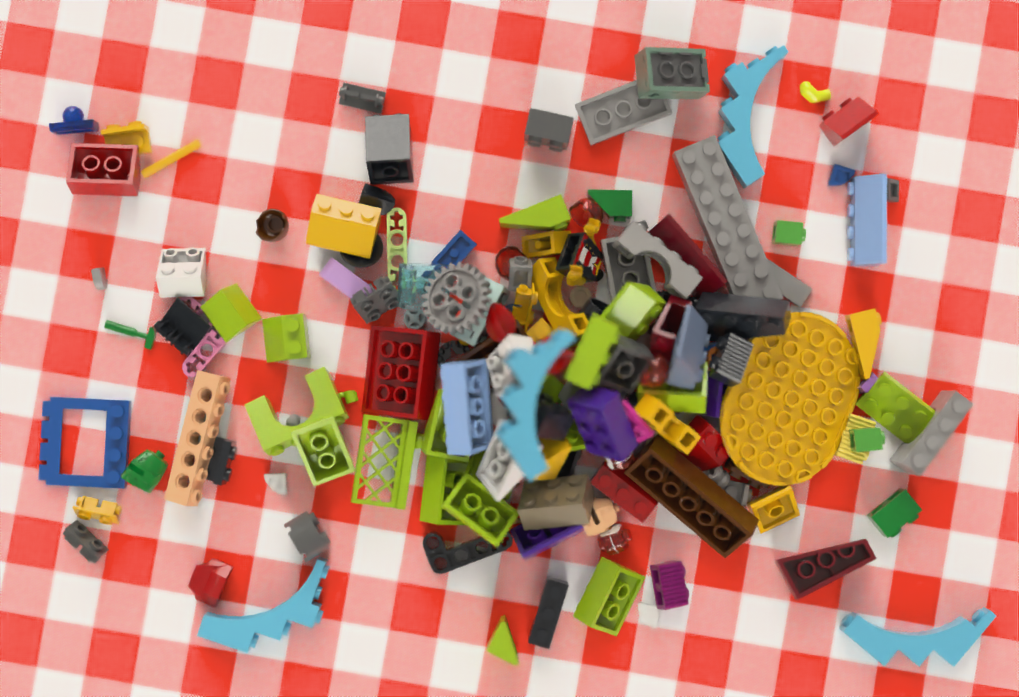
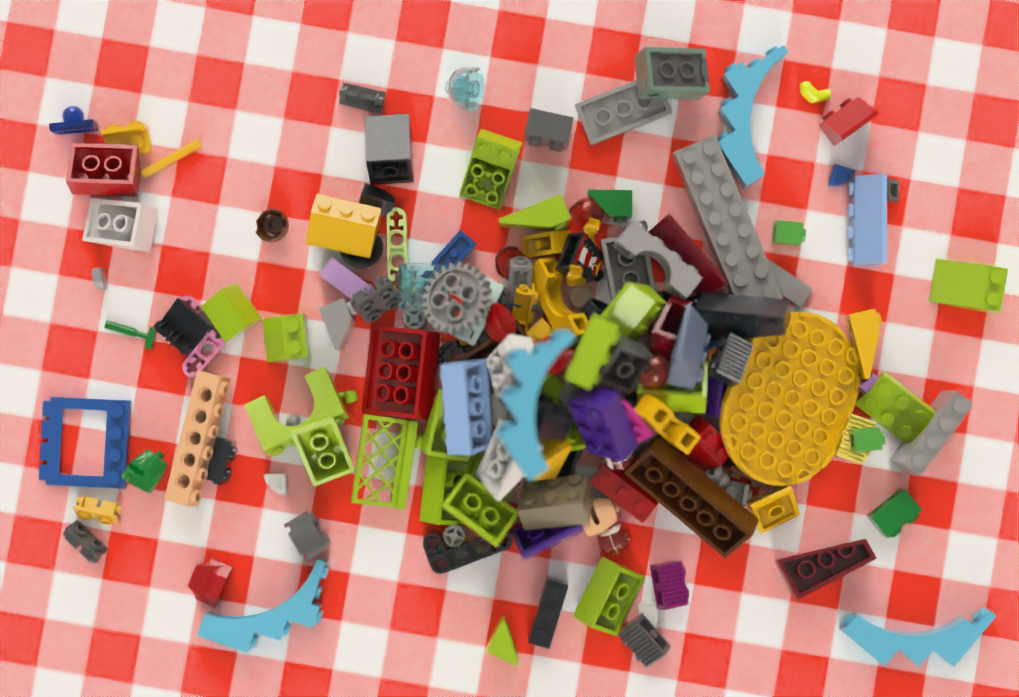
white slope [155,248,207,298] -> none
none -> white slope [82,198,159,252]
none -> light grey slope [319,298,358,351]
none -> light grey wheel [443,525,466,547]
none -> clear light blue cylinder [445,67,485,111]
none -> lime slope [459,129,523,210]
none -> dark grey brick [618,613,671,667]
none -> lime slope [928,259,1008,314]

